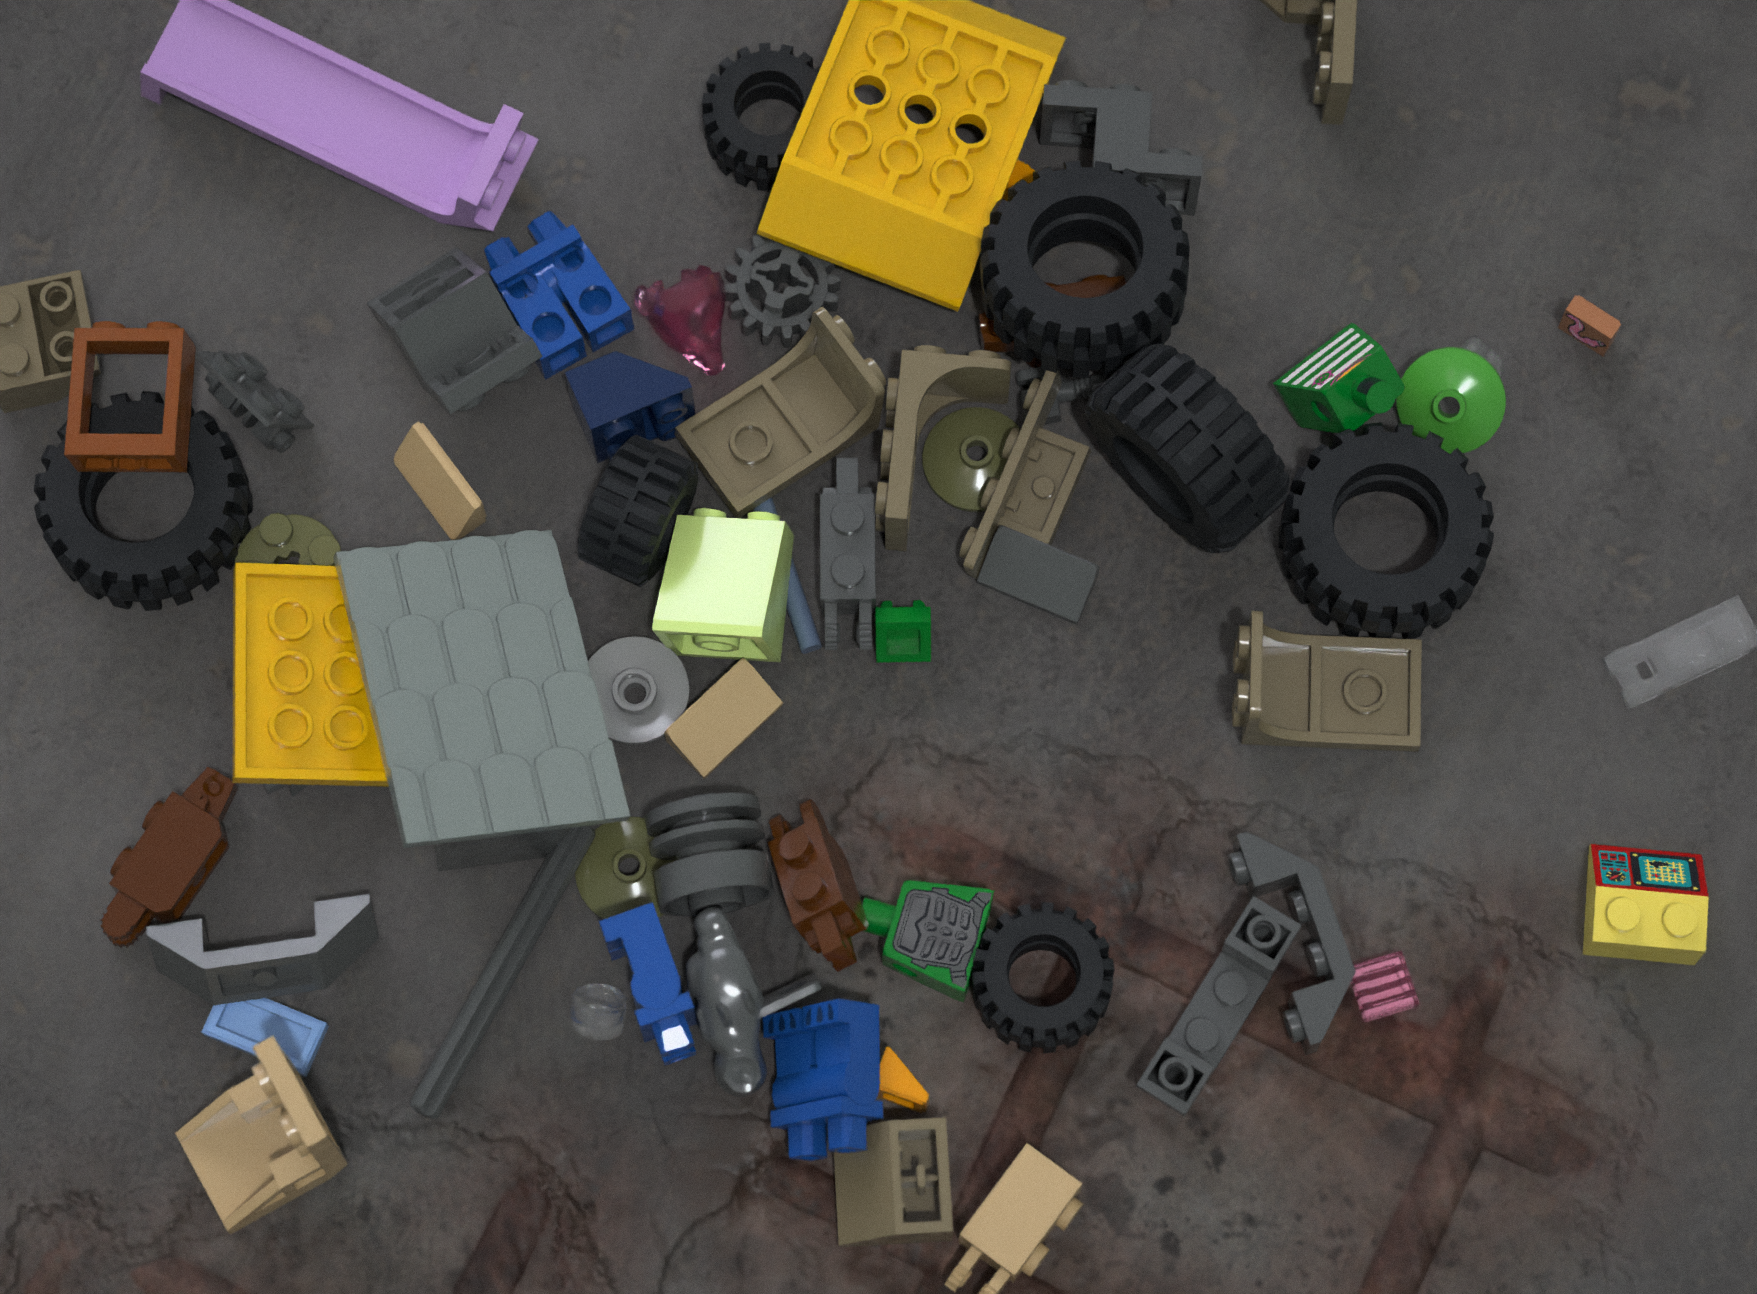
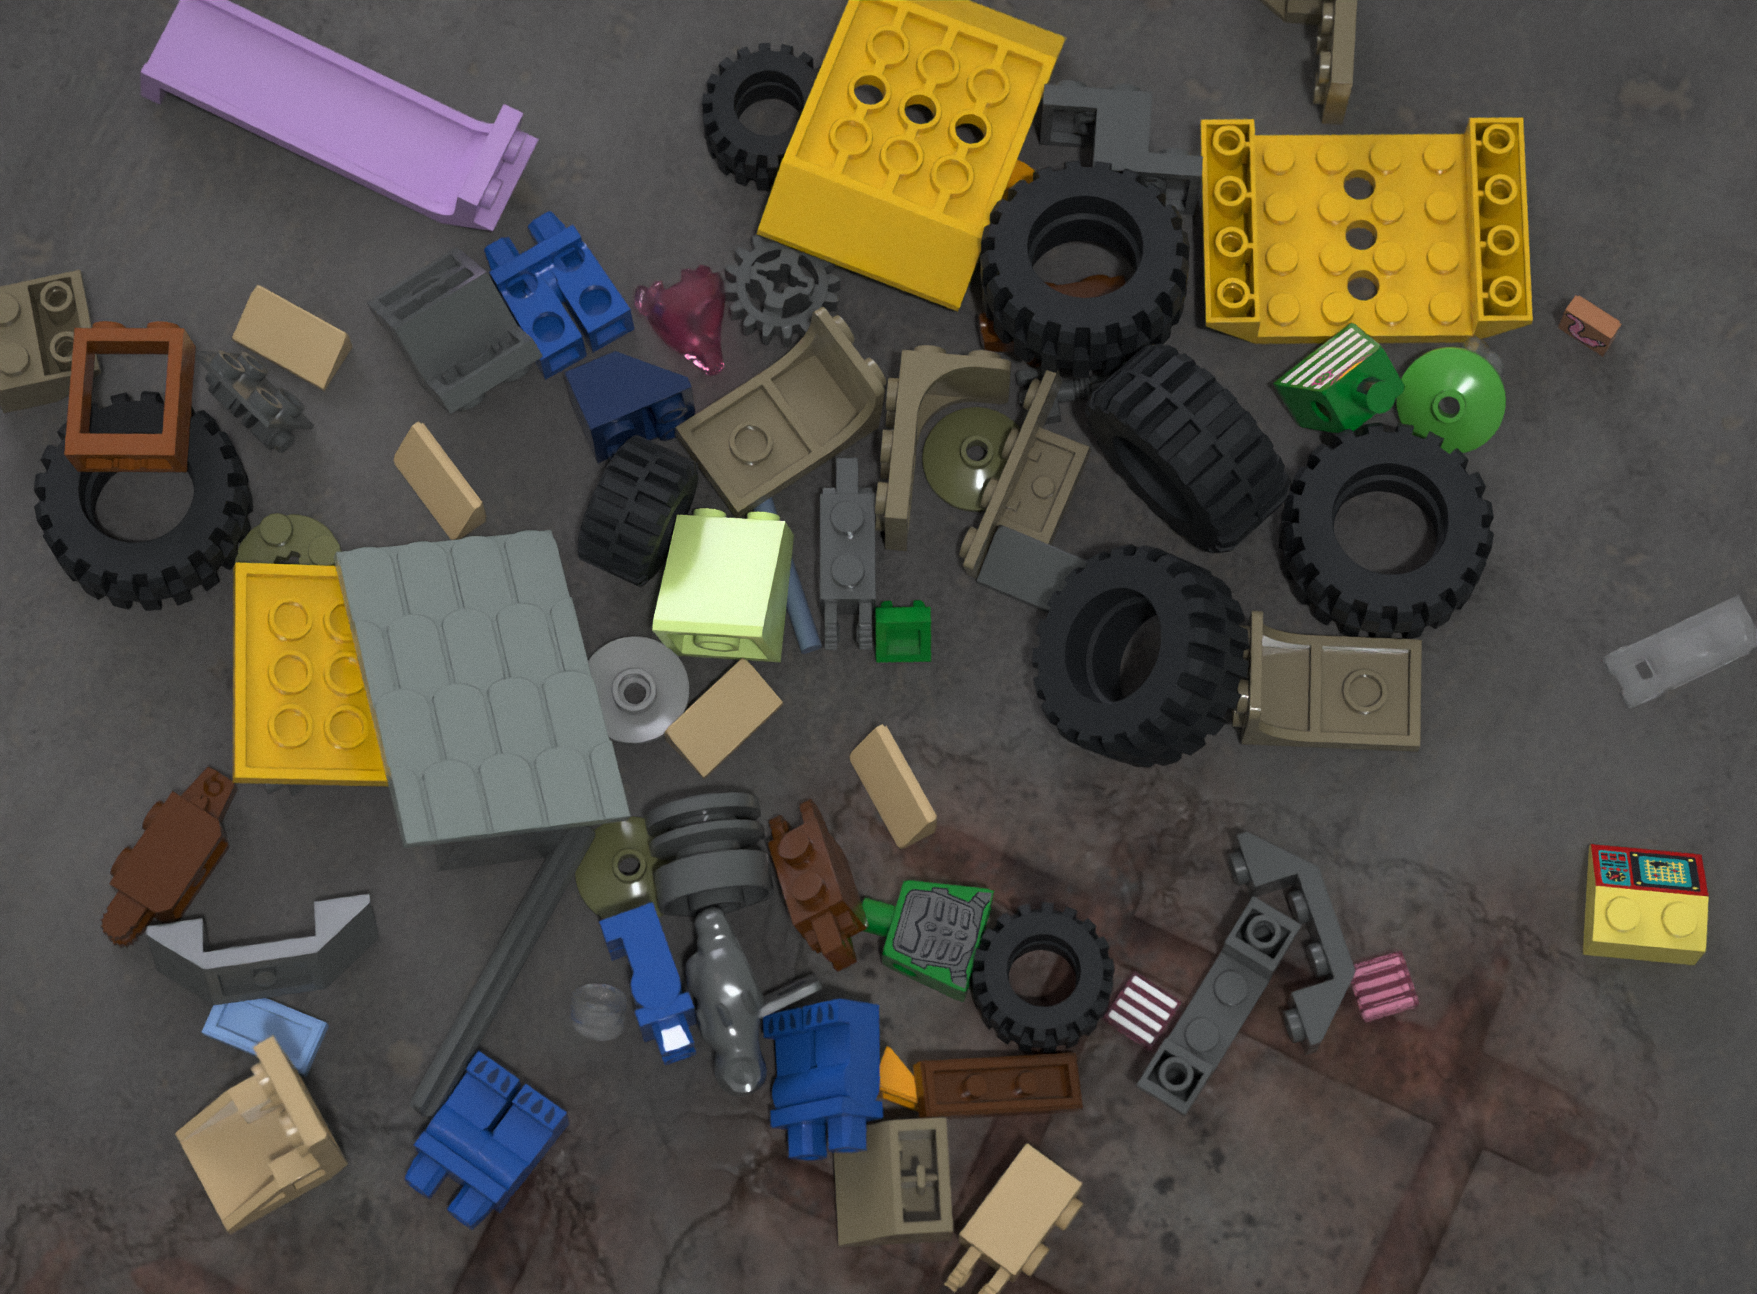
none -> tan slope [232,285,352,391]
none -> blue hips [404,1051,569,1230]
none -> tan slope [850,724,937,849]
none -> reddish brown tile [913,1053,1083,1120]
none -> black tyre [1032,544,1250,768]
none -> tile [1103,972,1182,1051]
none -> yellow slope [1200,117,1533,344]

